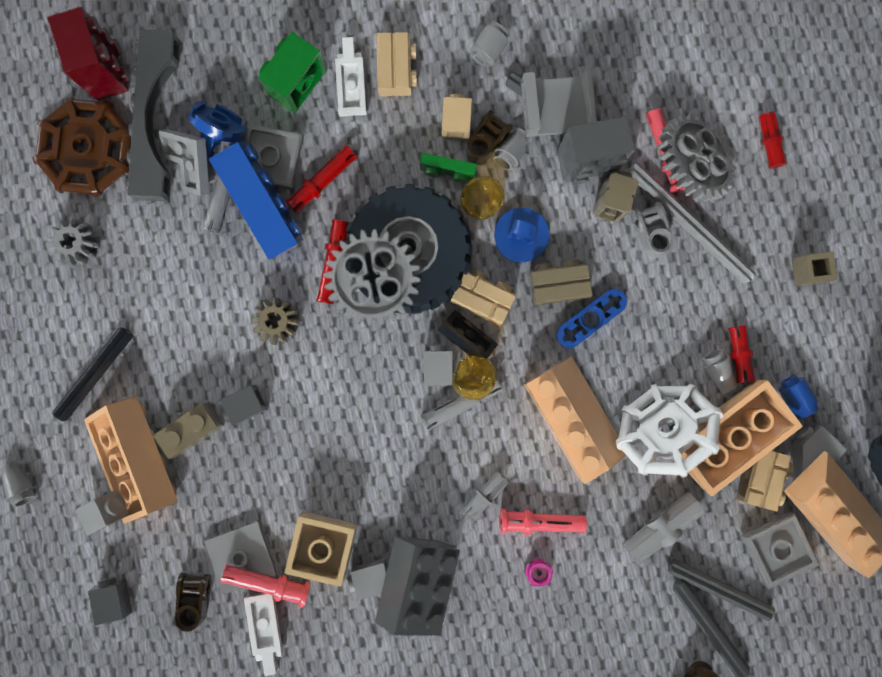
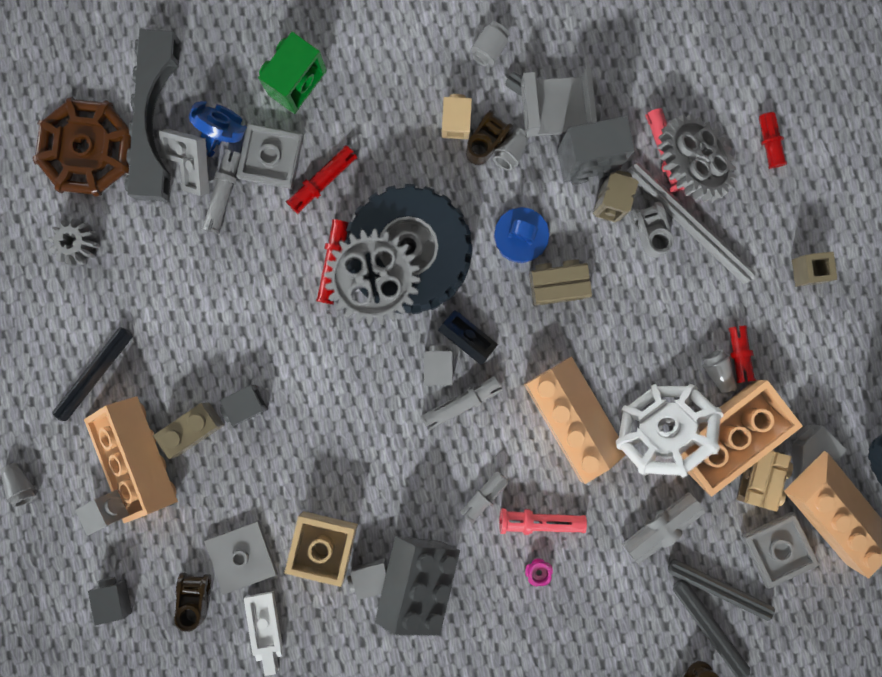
dark red brick [47,6,130,101] -> none
blue brick [209,141,304,260] -> none
coral pin [220,564,310,608] -> none
dark tan gear [251,297,300,345] -> none
white hinge [335,37,367,117] -> none
tan brick [376,32,417,96] -> none
green plate [420,153,477,183] -> none
tan brick [451,269,516,326] -> none
clear yellow hair [452,356,496,400] -> none
clear yellow hair [460,176,504,220] -> none
blue beam [556,289,627,348] -> none
blue brick [778,375,819,419] -> none

